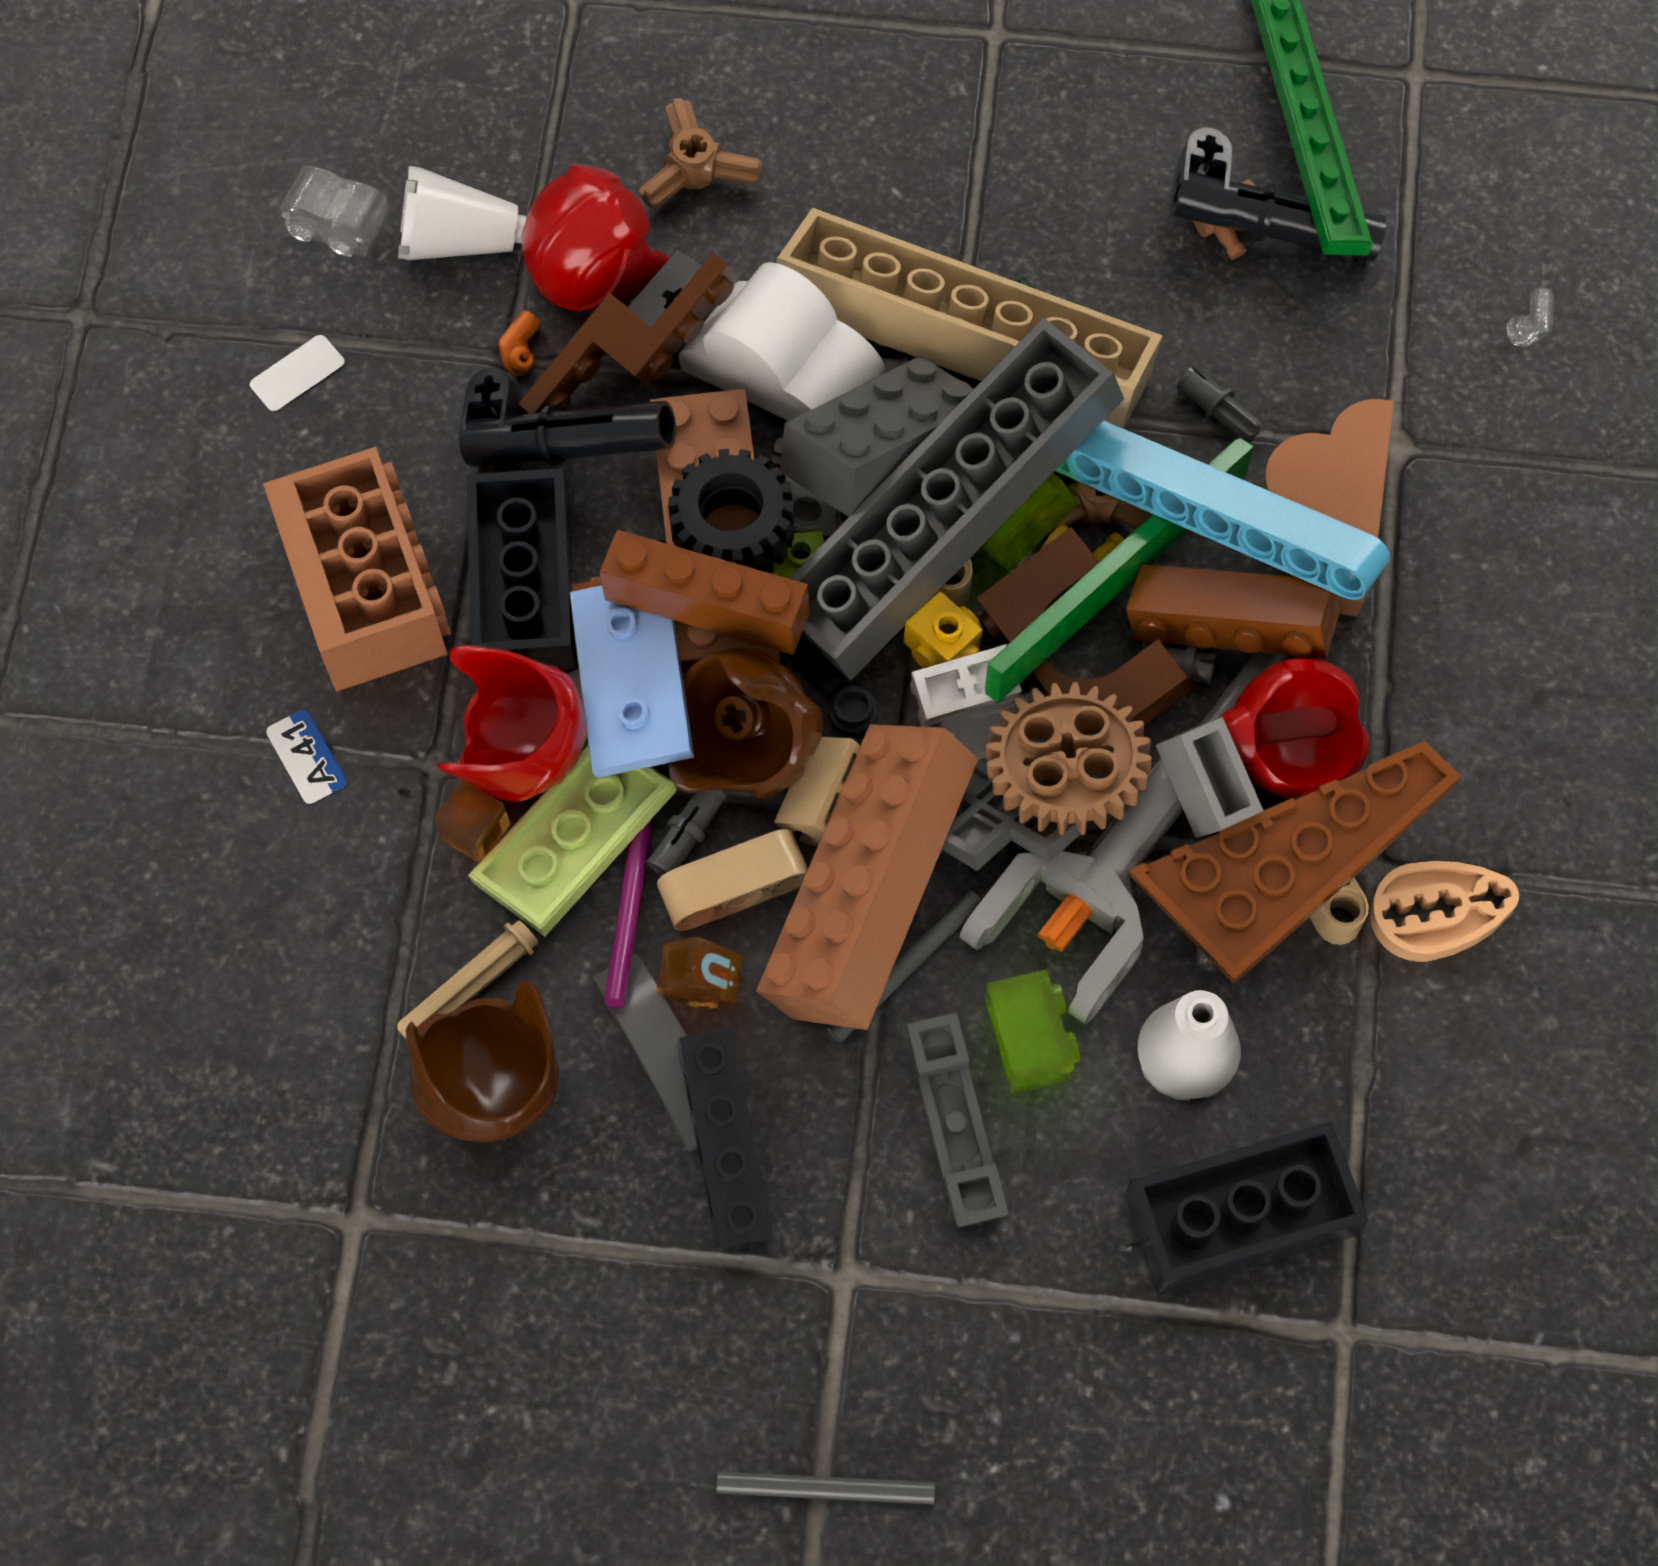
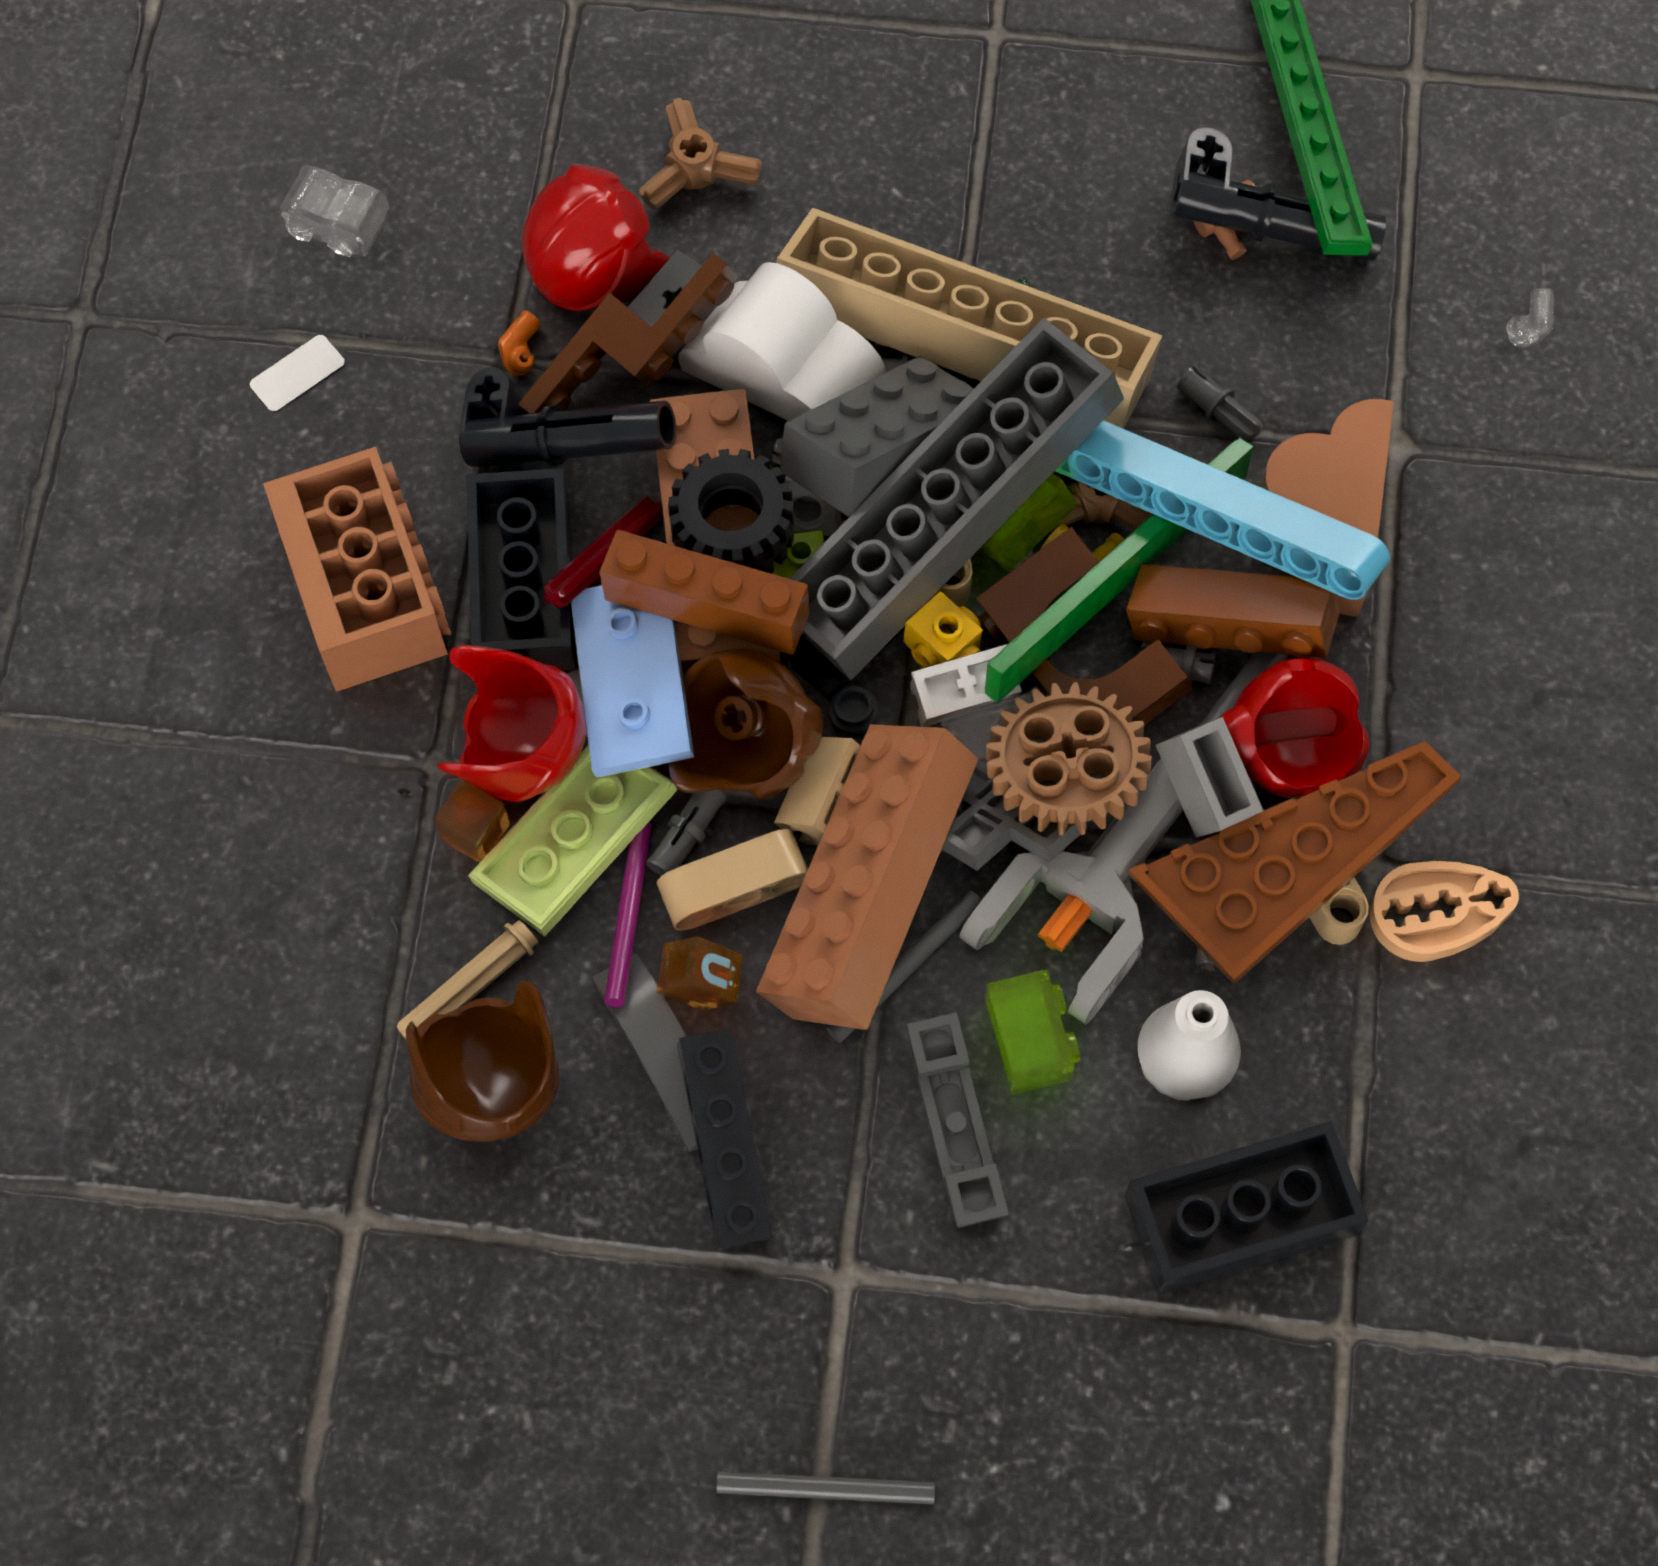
sticker [266,710,347,804] -> none
white cone [398,166,526,260] -> none
none -> dark red axle [543,497,662,609]

